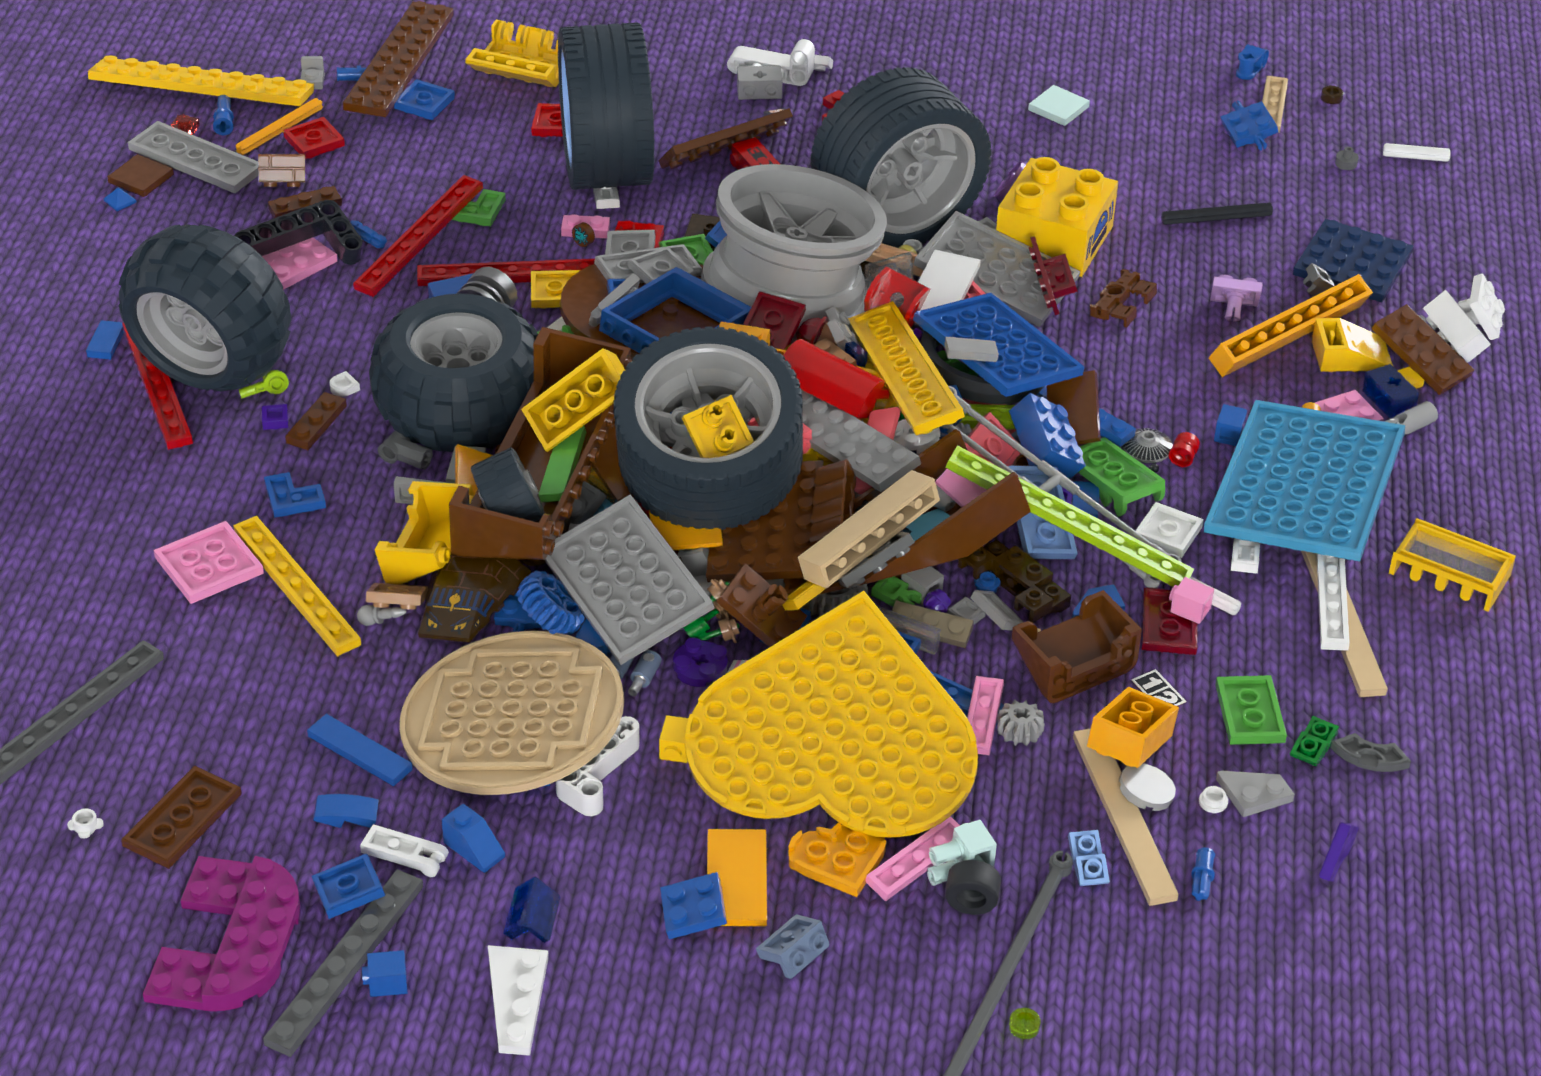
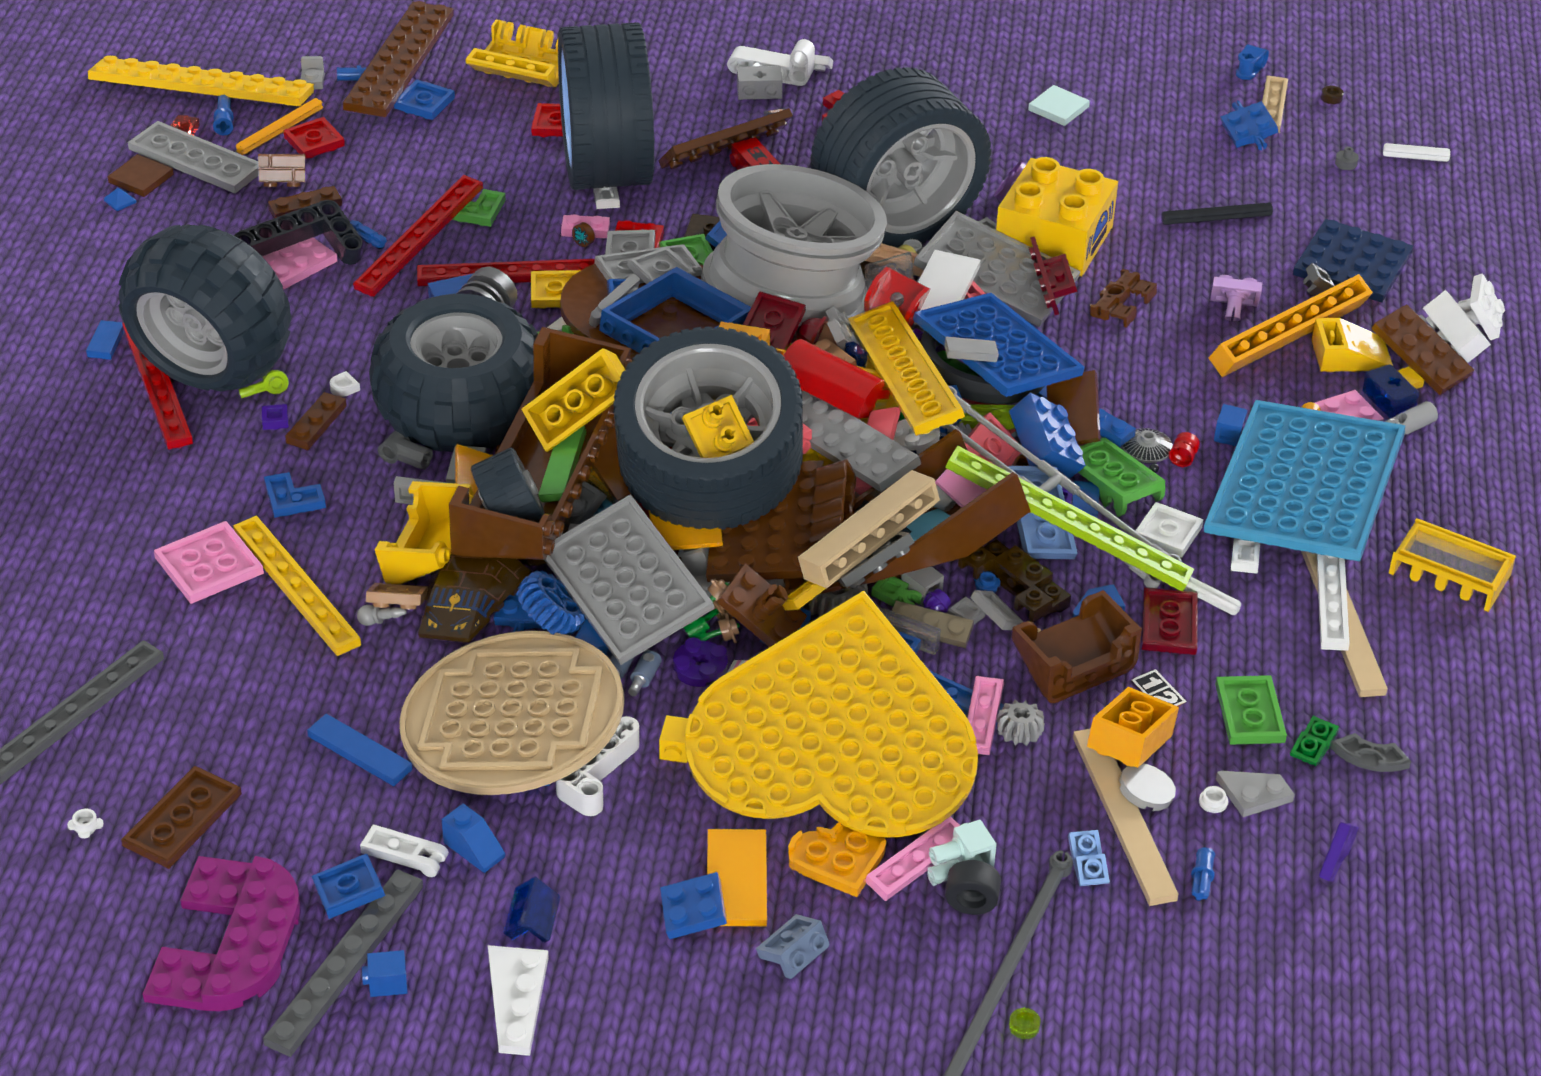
blue slope [313,794,379,828] -> none
bright pink brick [1169,577,1214,624] -> none

